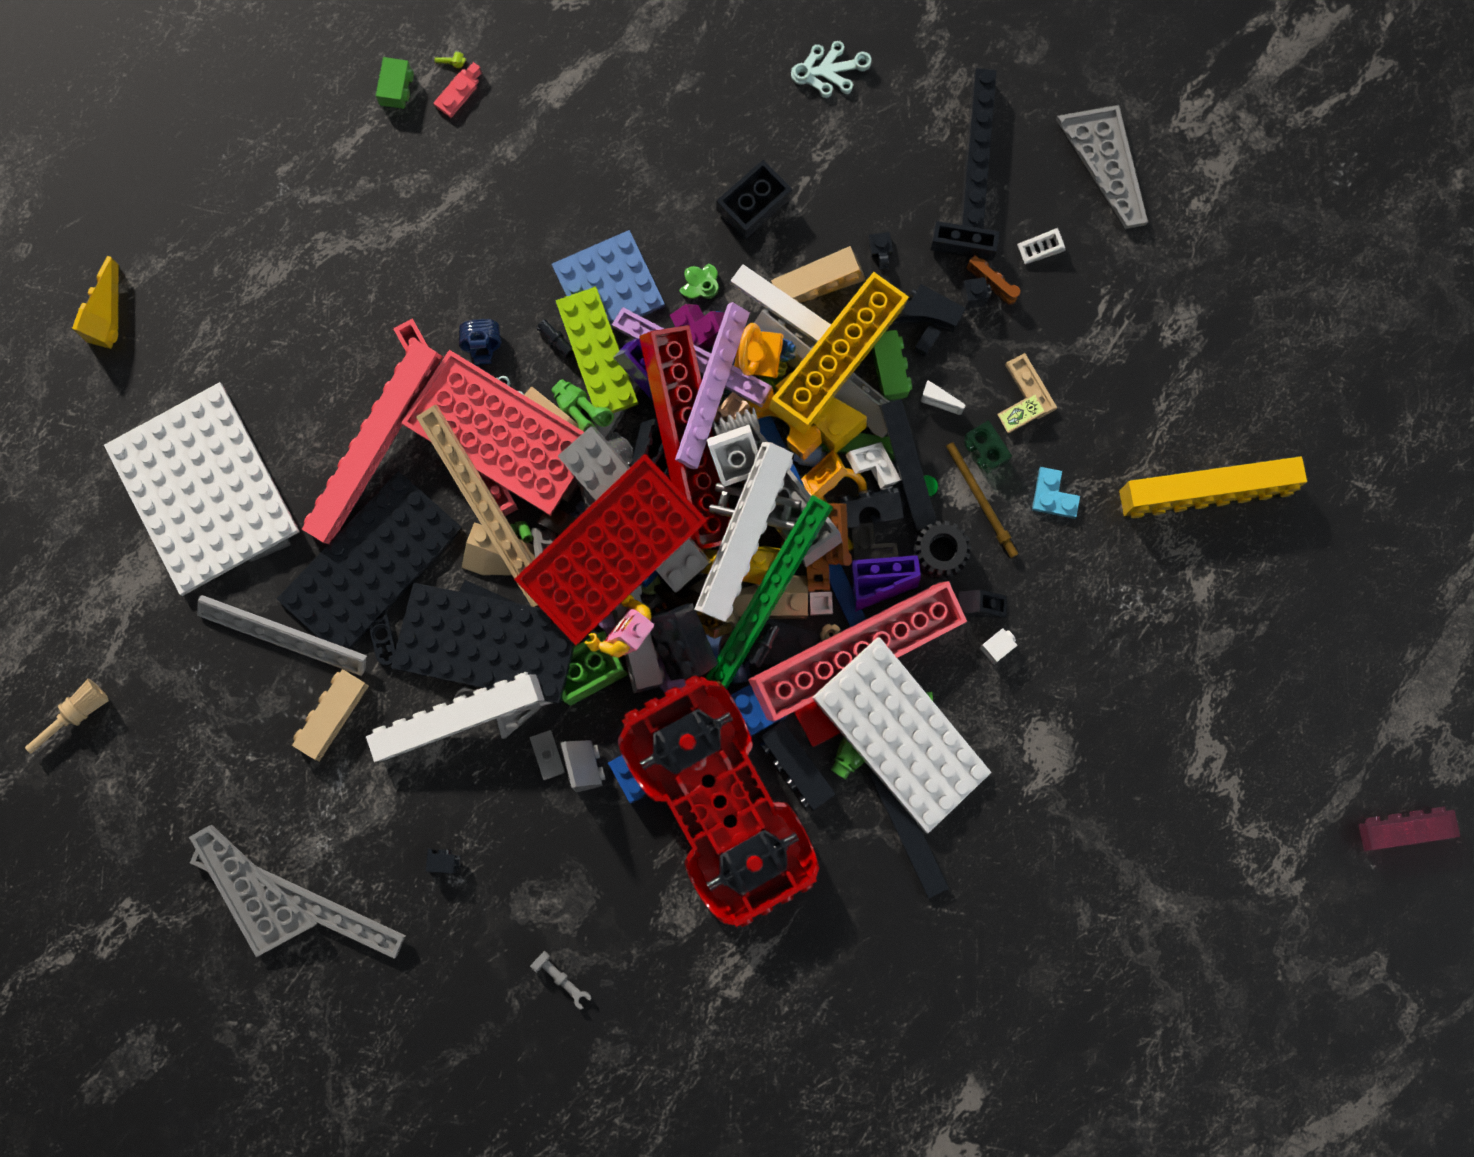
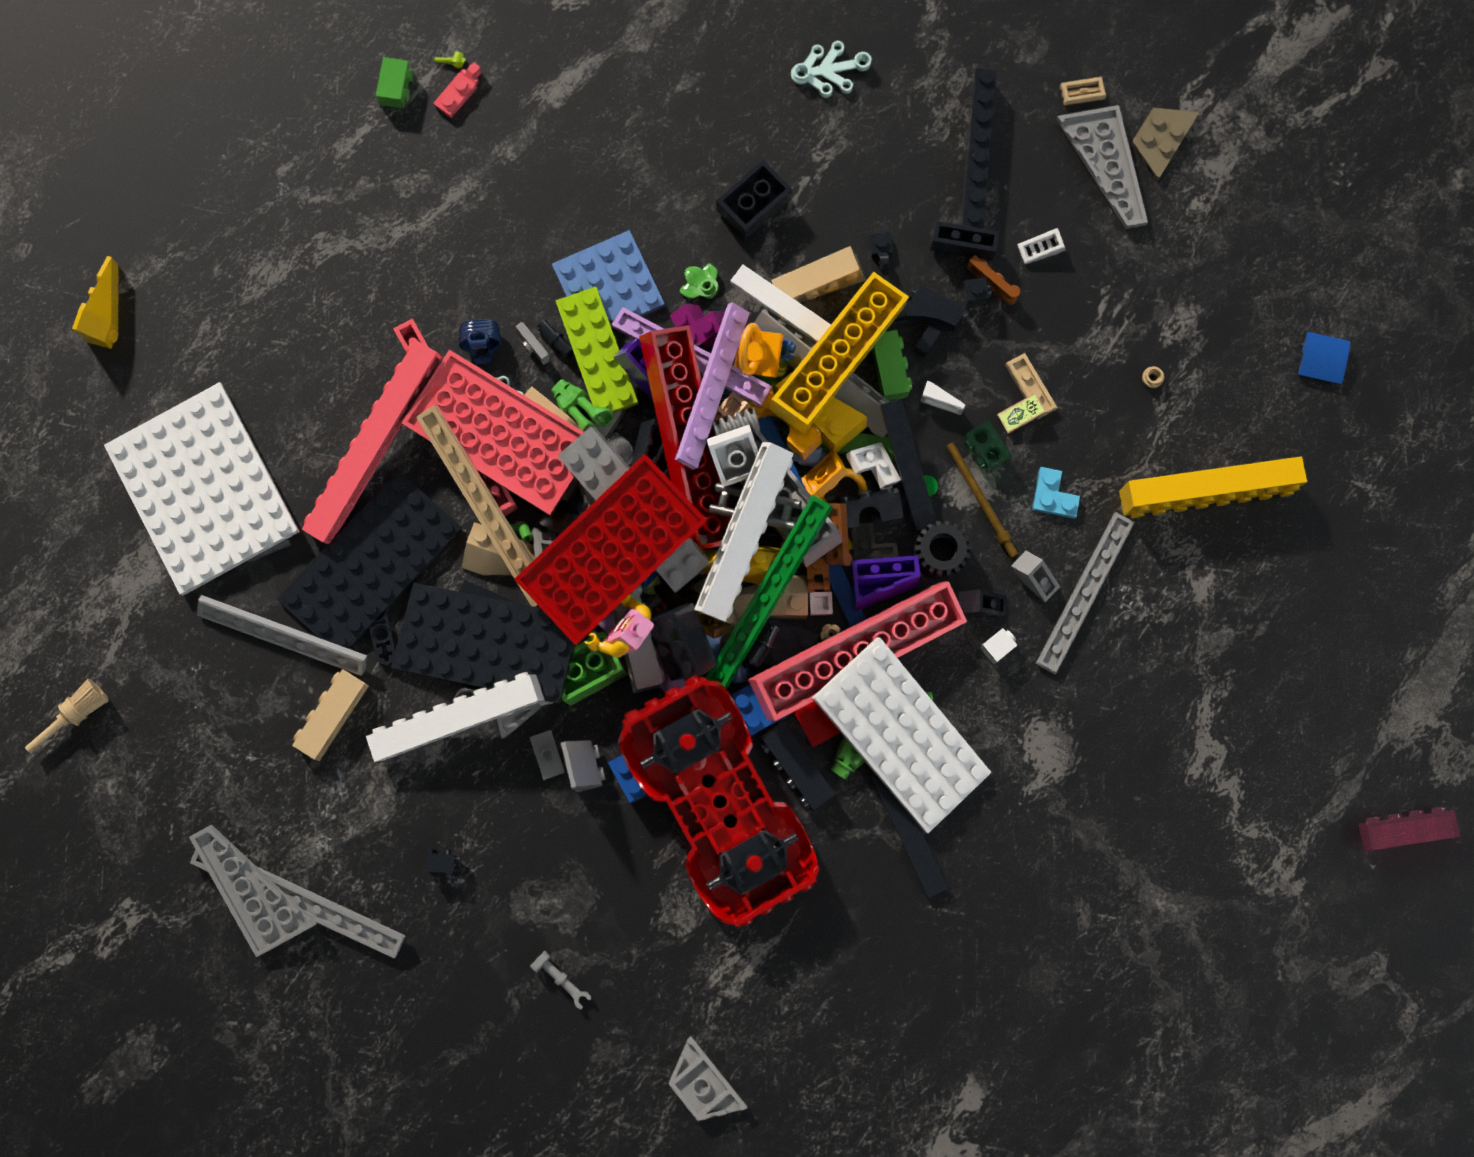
none -> light grey plate [515,322,550,365]
none -> light grey wing [669,1036,747,1121]
none -> light grey slope [1011,551,1060,602]
none -> light grey tile [1036,512,1135,675]
none -> tan tile [1060,77,1106,106]
none -> dark tan wing [1131,108,1199,181]
none -> tan plate [1142,367,1164,388]
none -> blue slope [1298,332,1350,384]

